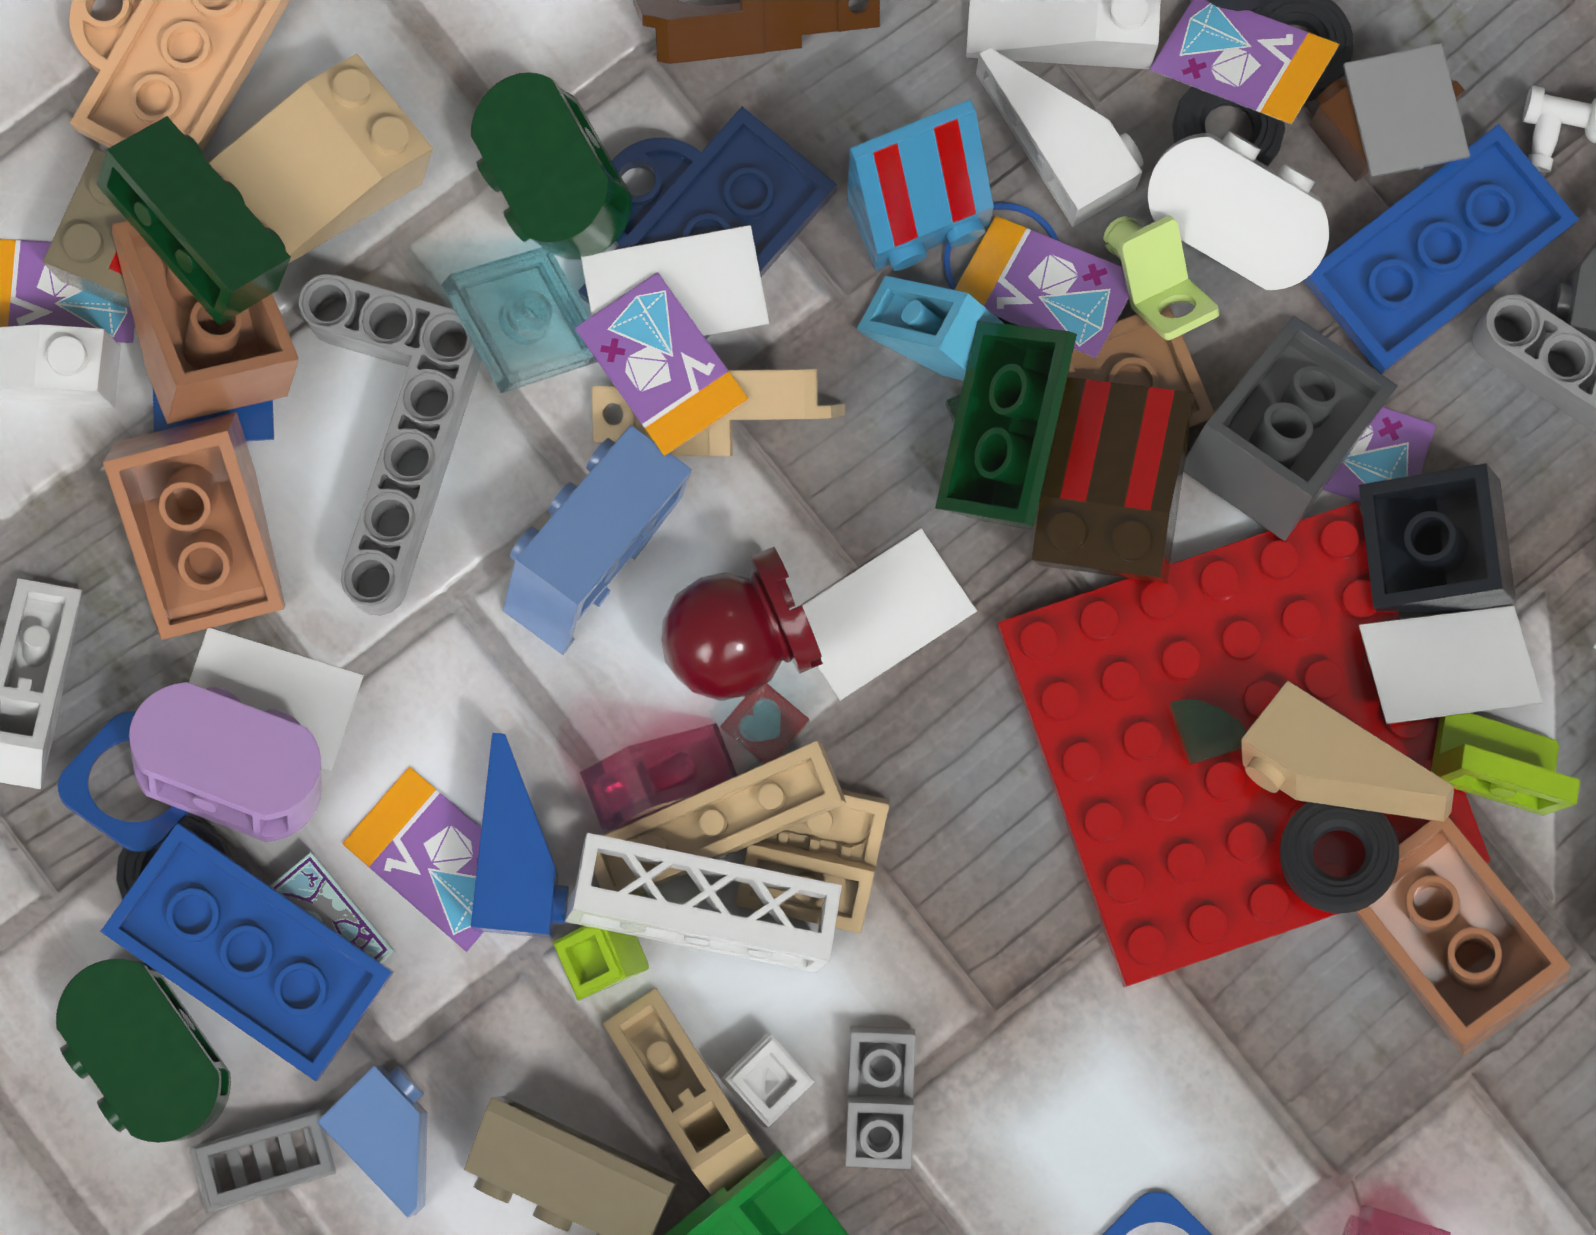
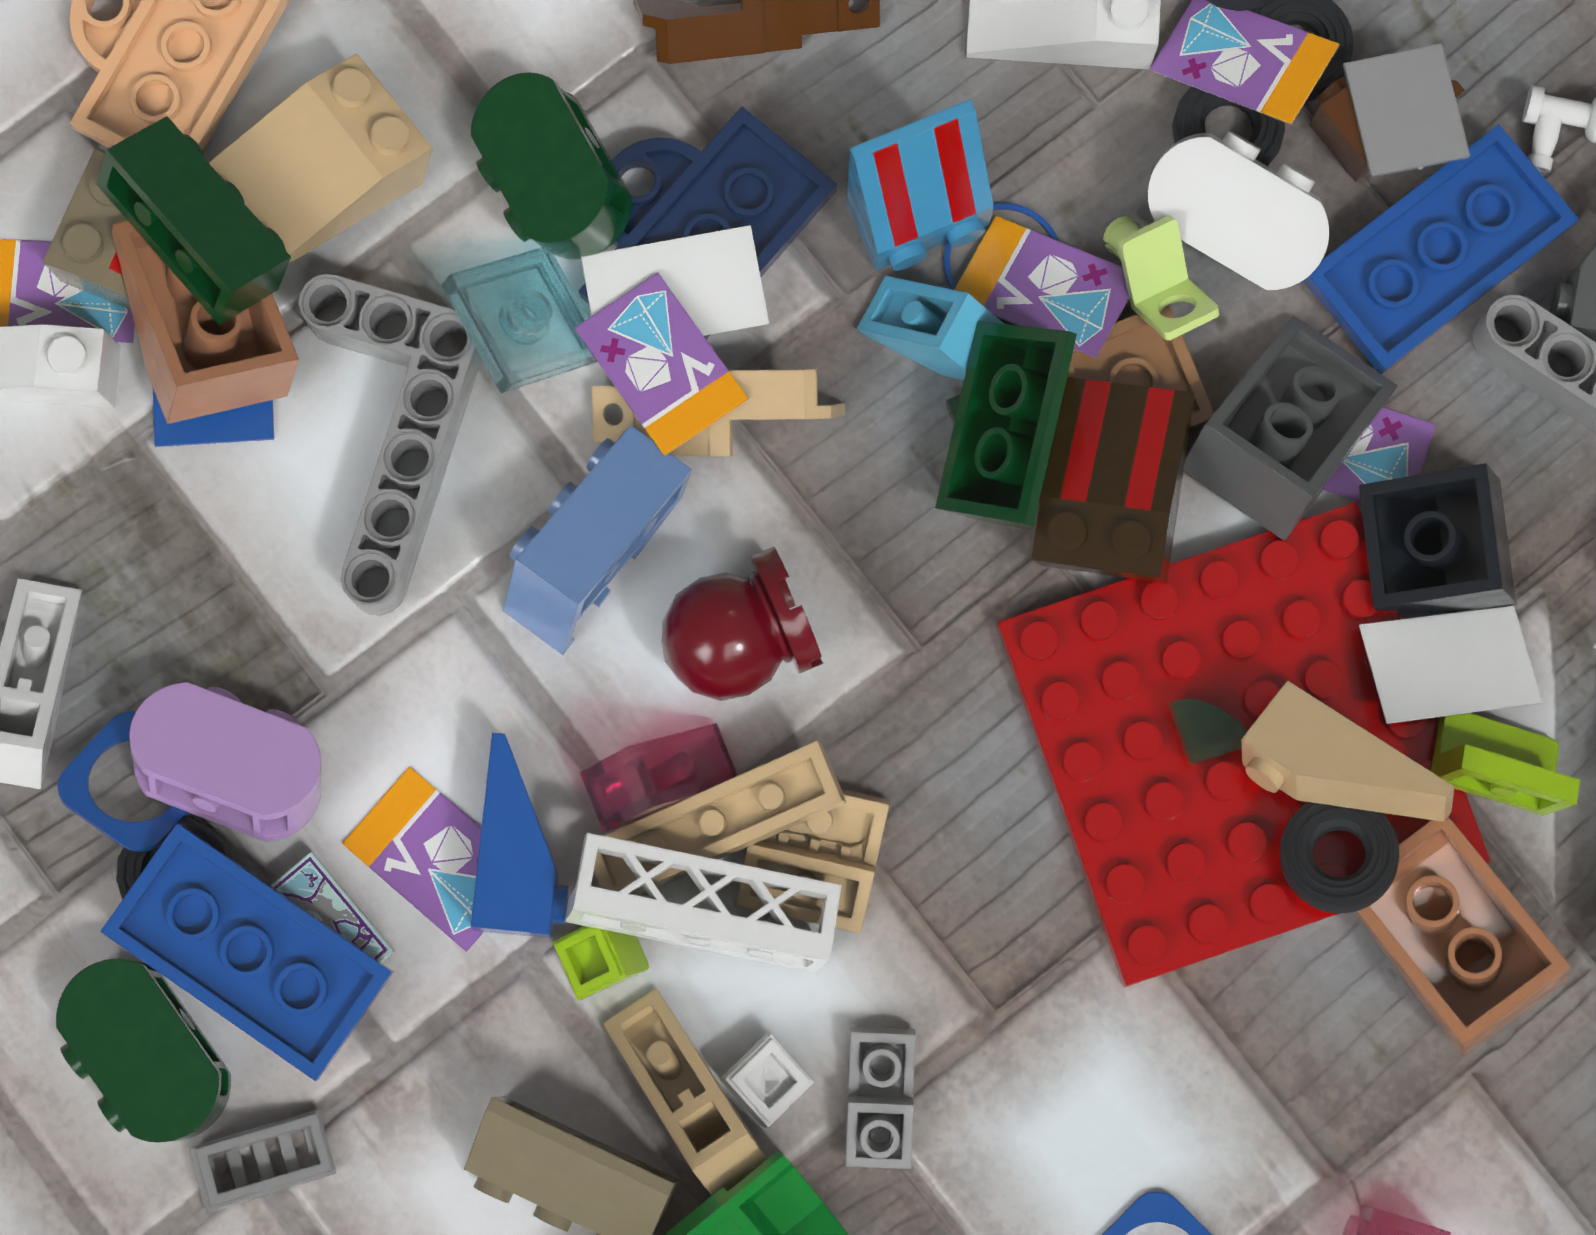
nougat slope [103,412,285,640] -> none
white sticker [189,628,364,772] -> none
medium blue slope [317,1066,428,1218] -> none
clear light blue tile [720,684,810,765] -> none
white sticker [802,528,977,701] -> none
white slope [976,48,1143,227] -> none

